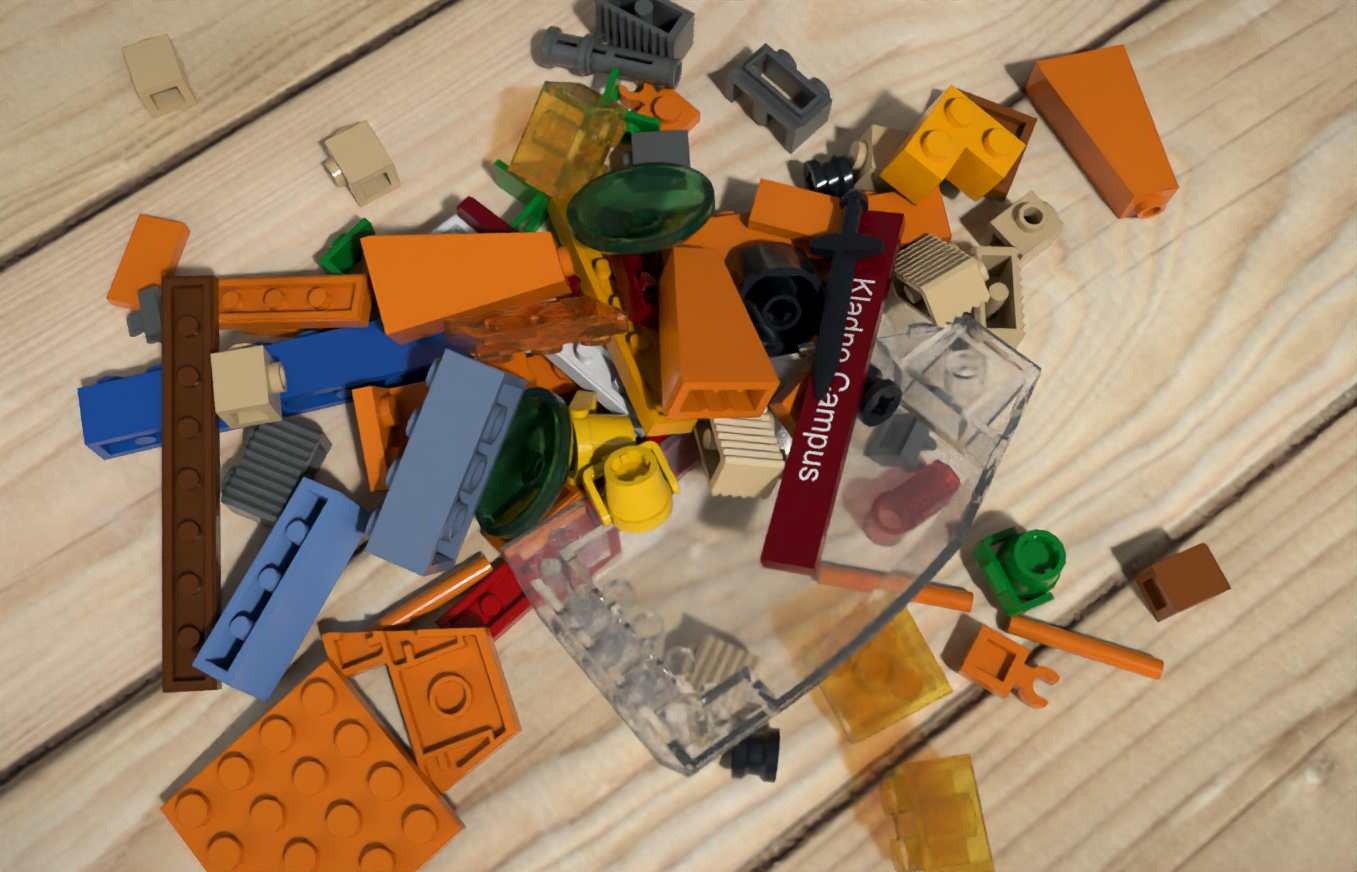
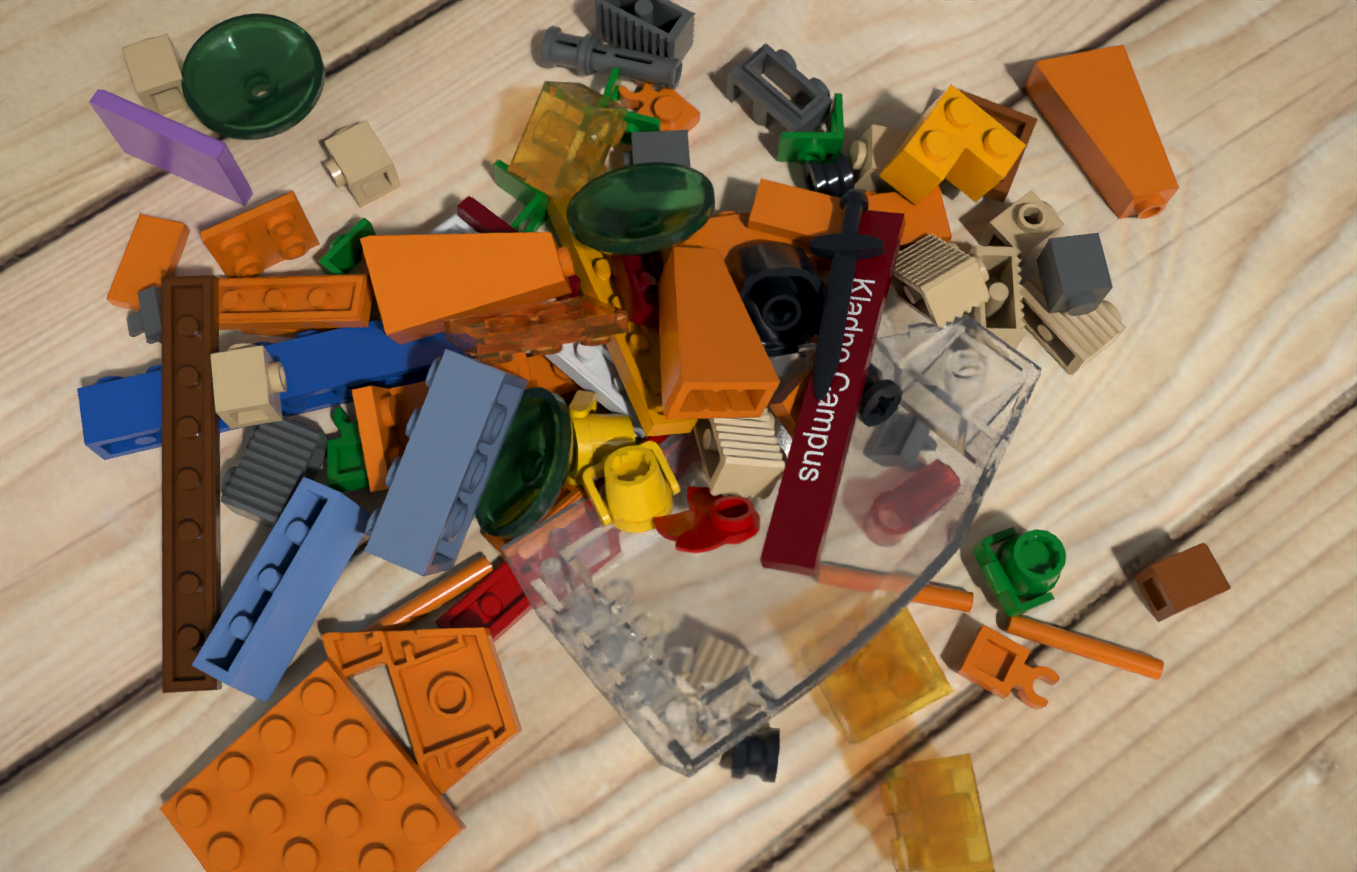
none -> medium lavender tile [89,89,253,206]
none -> clear green dish [181,14,325,140]
none -> orange bracket [200,191,320,278]
none -> green plate [327,407,370,493]
none -> red plate [653,486,760,553]
none -> green bracket [777,93,844,165]
none -> tan brick [1020,273,1127,375]
none -> dark grey brick [1036,233,1113,316]

